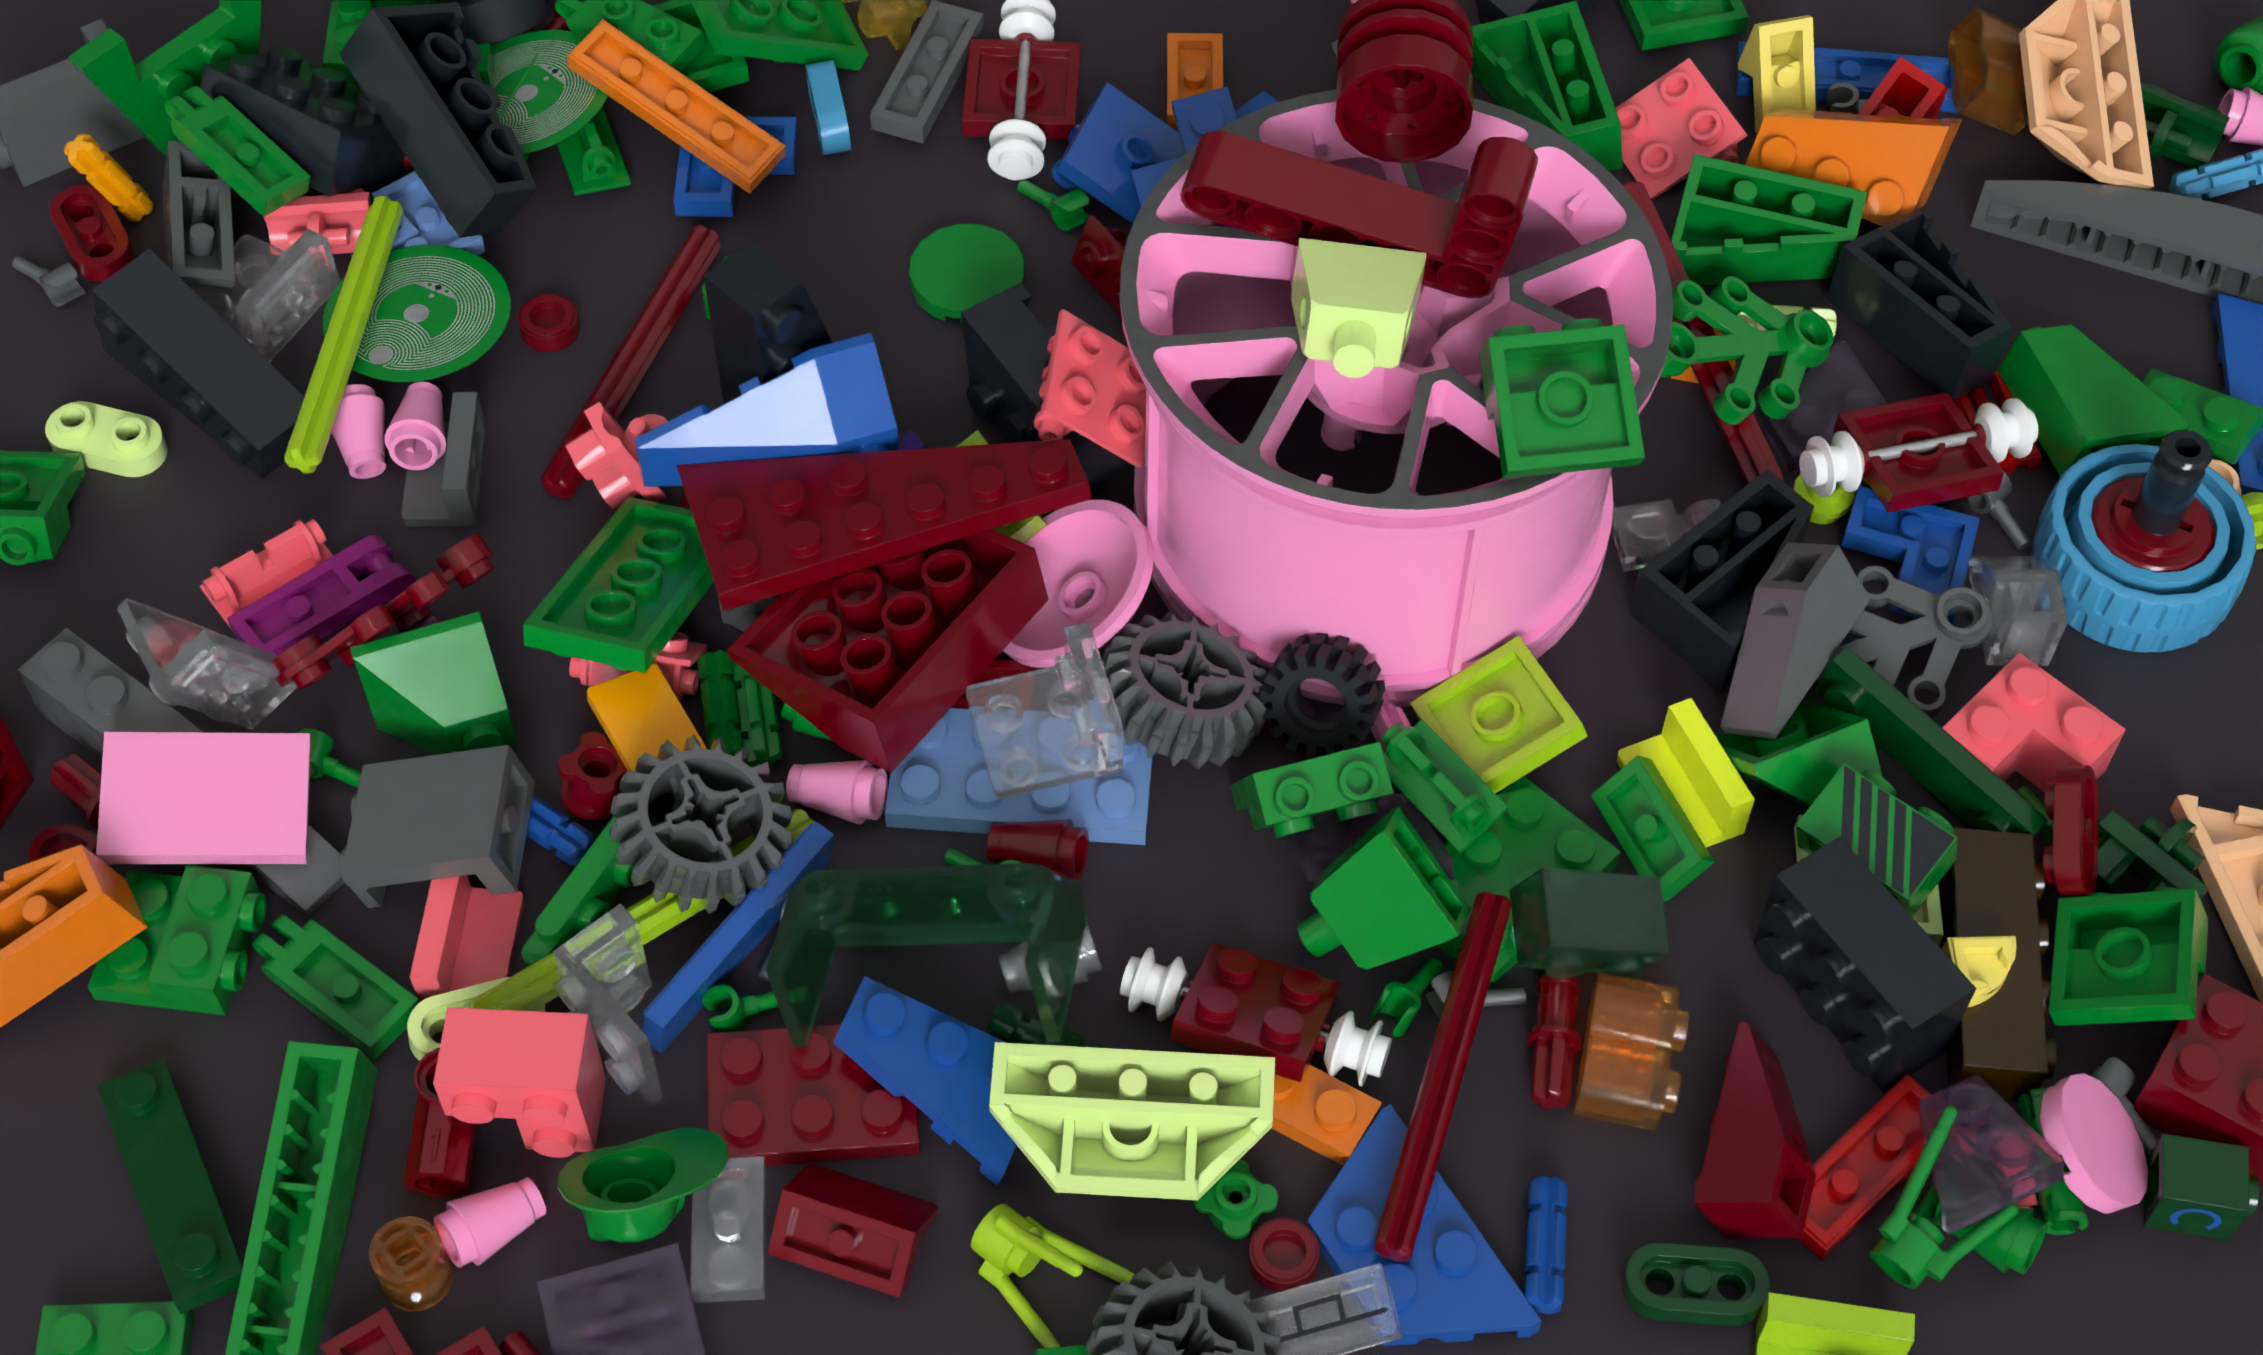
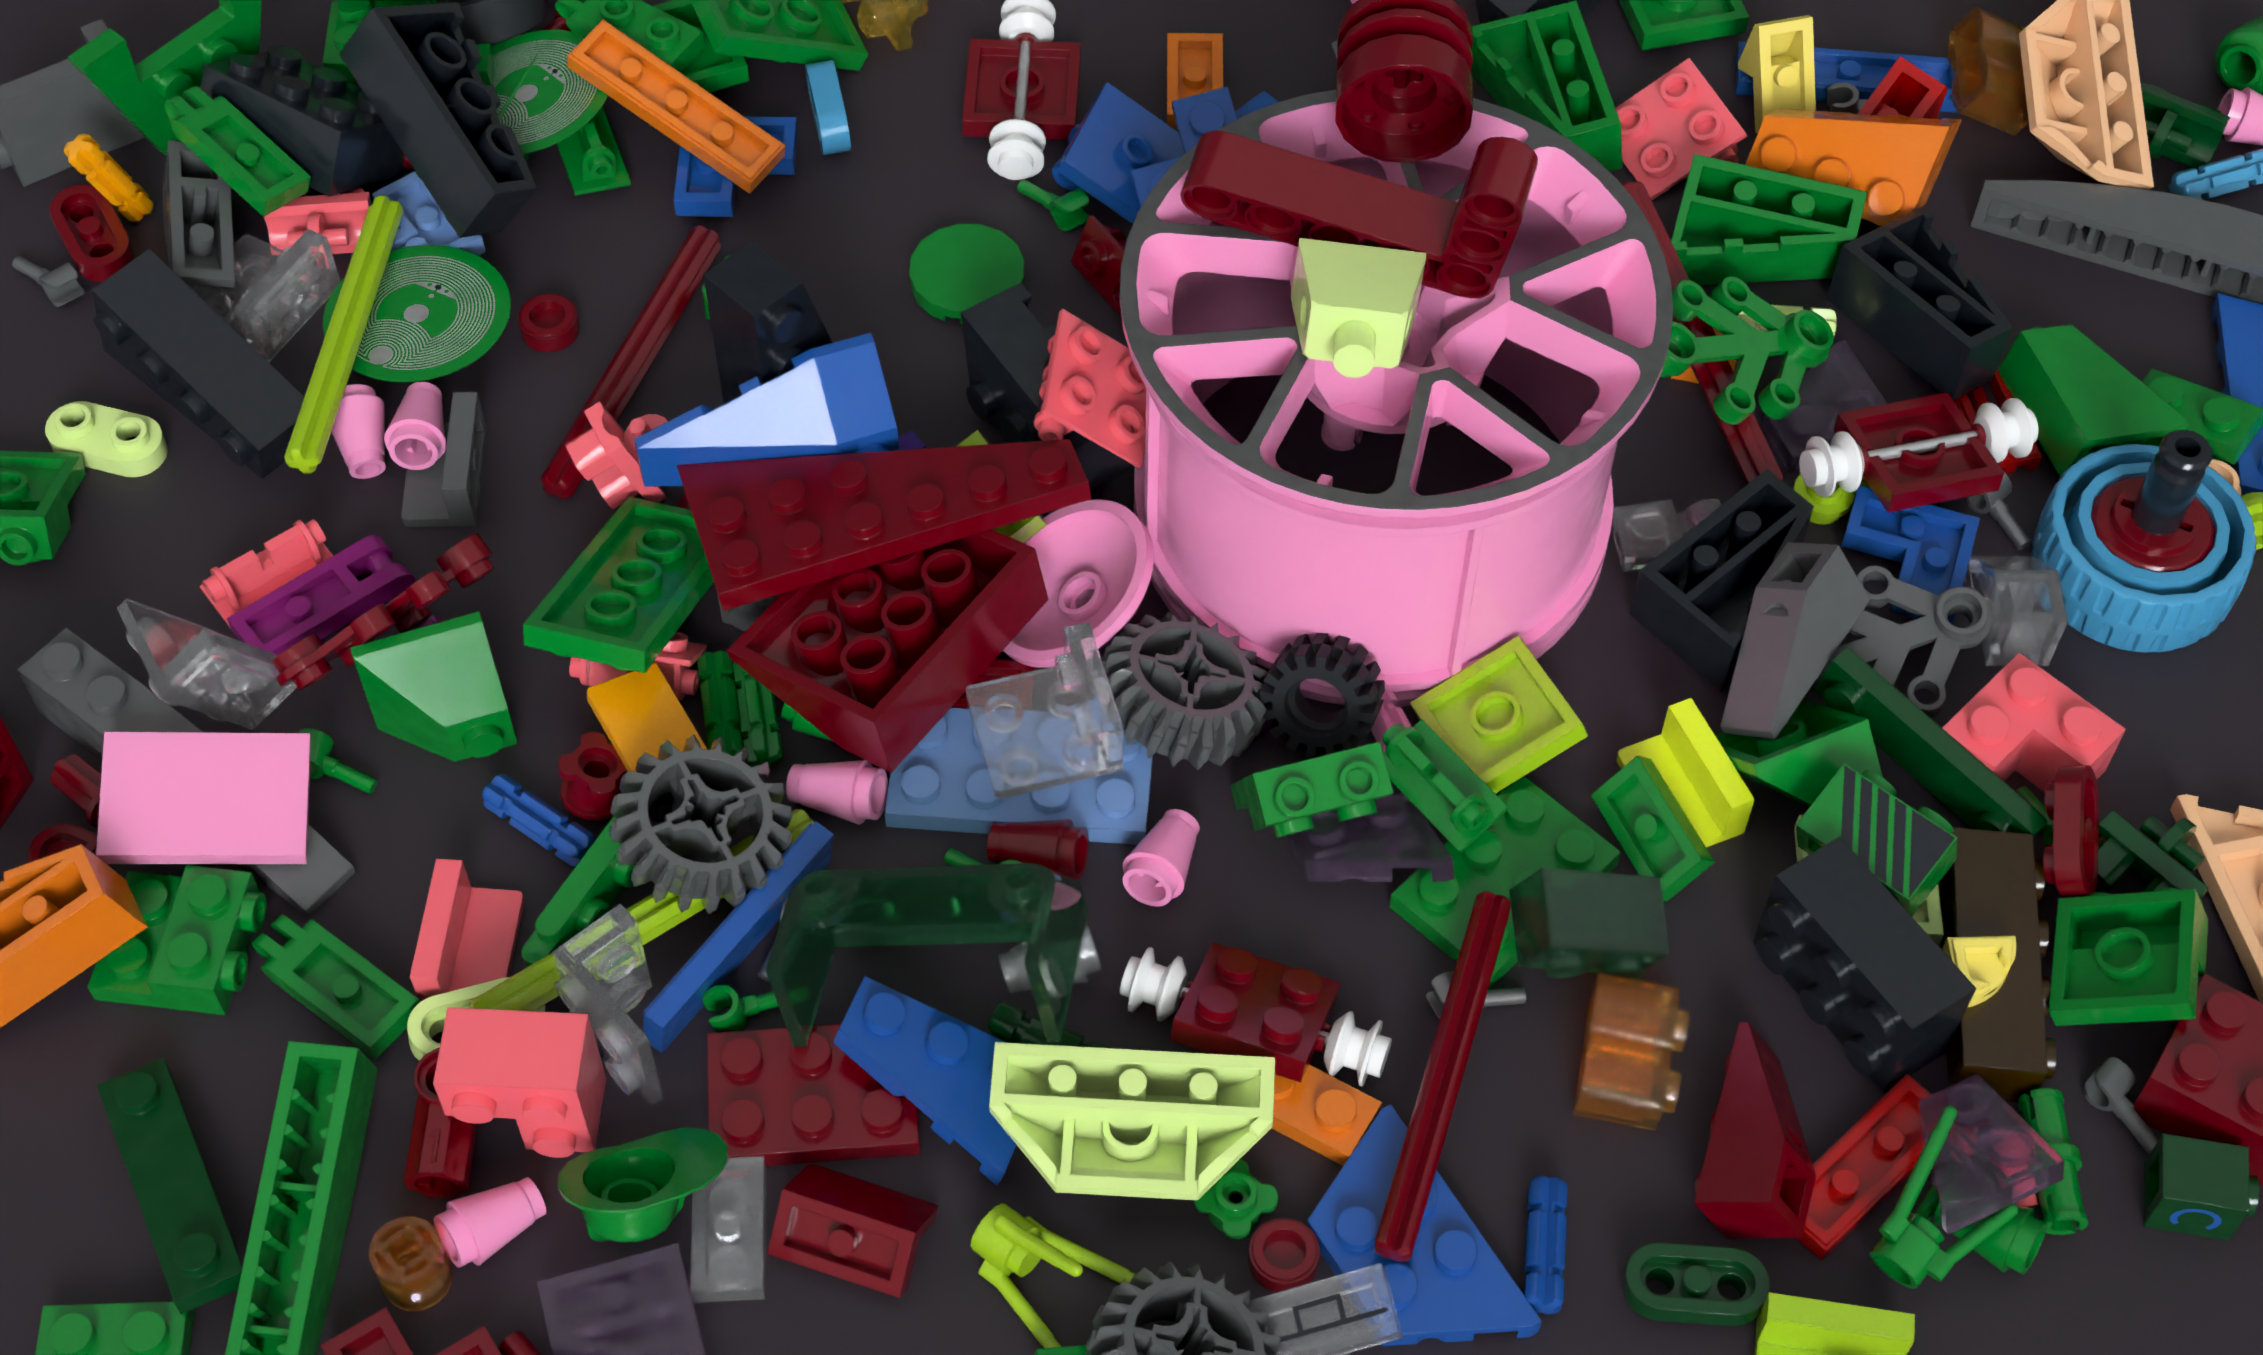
dark grey panel [339,745,535,908] -> none
dark grey plate [870,0,984,144] -> none
green torso [1298,807,1471,970] -> none
green hand [1369,958,1443,1037] -> none
green plate [1479,318,1645,479] -> none
dark red axle [1527,973,1582,1110] -> none
bright pink tile [2040,1073,2148,1214] -> none
none -> bright pink cone [1123,809,1200,907]

